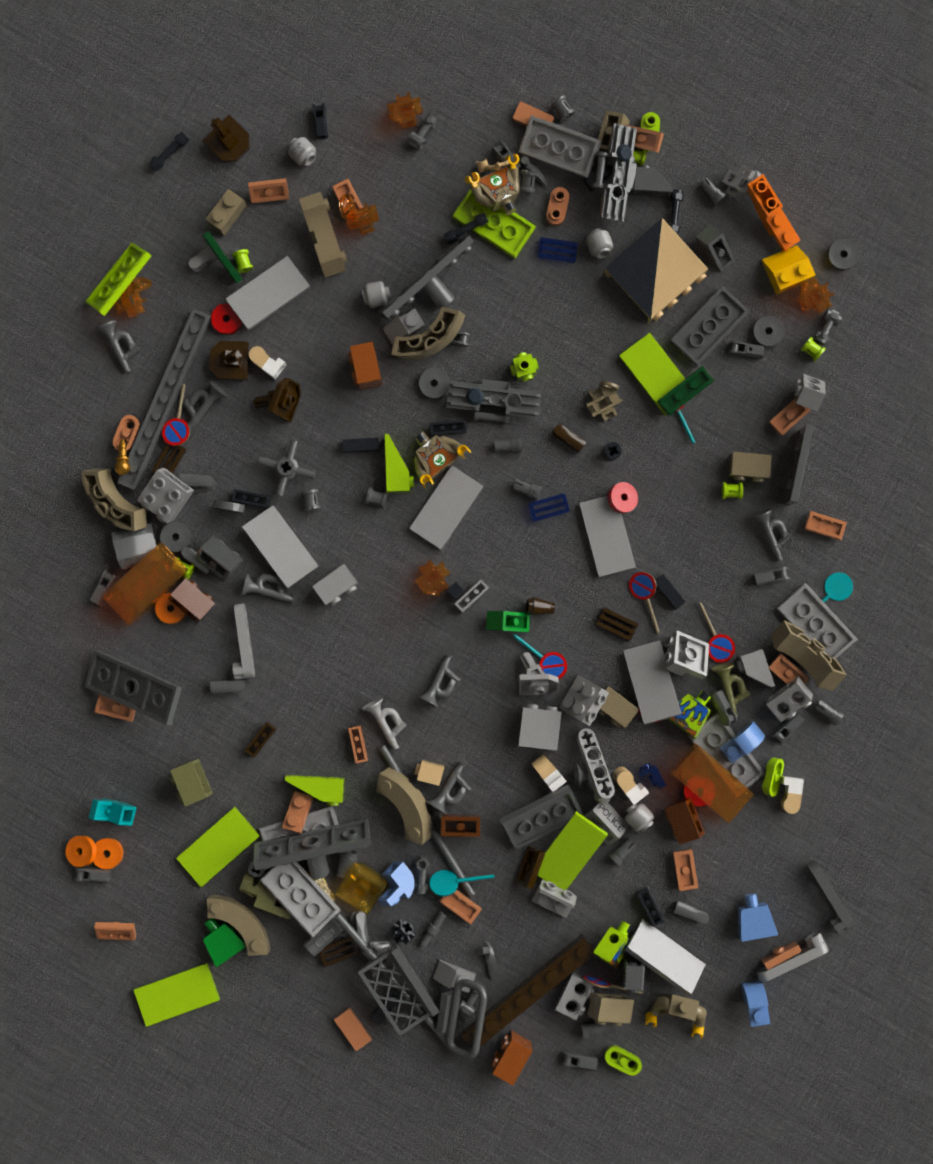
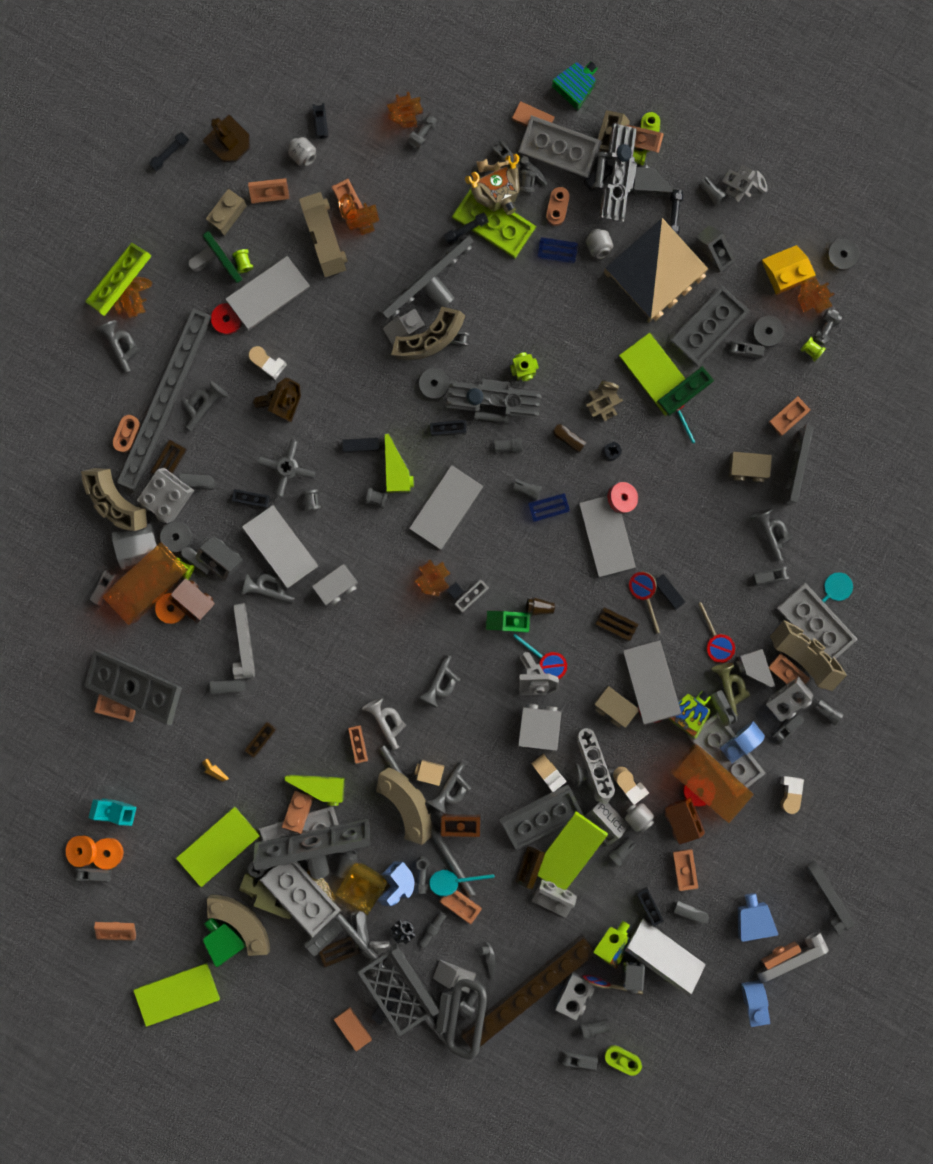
pearl gold bar [115,439,130,475] -> none
piece [162,384,190,446] -> none
olive brick [170,759,213,807] -> none
dark brown piece [209,341,249,380] -> none
dark grey piece [213,500,245,513] -> none
dark orange brick [348,341,383,390] -> none
light grey head [362,281,391,308] -> none
torso [414,432,471,489] -> none
dark orange brick [491,1030,532,1086] -> none
dark grey bush [551,96,575,122] -> none
light grey plate [559,675,609,726] -> none
dark tan brick [587,993,634,1026] -> none
clear blue bracket [637,763,667,789] -> none
dark tan torso [645,994,707,1039] -> none
light grey plate [663,631,709,679] -> none
lime bush [721,482,743,500] -> none
orange slope [747,174,801,252] -> none
lime plate [762,757,784,797] -> none
light grey brick [794,374,826,411] -> none
nougat plate [804,511,847,541] -> none
none -> pearl gold bar [202,758,229,782]
none -> green torso [552,61,598,111]

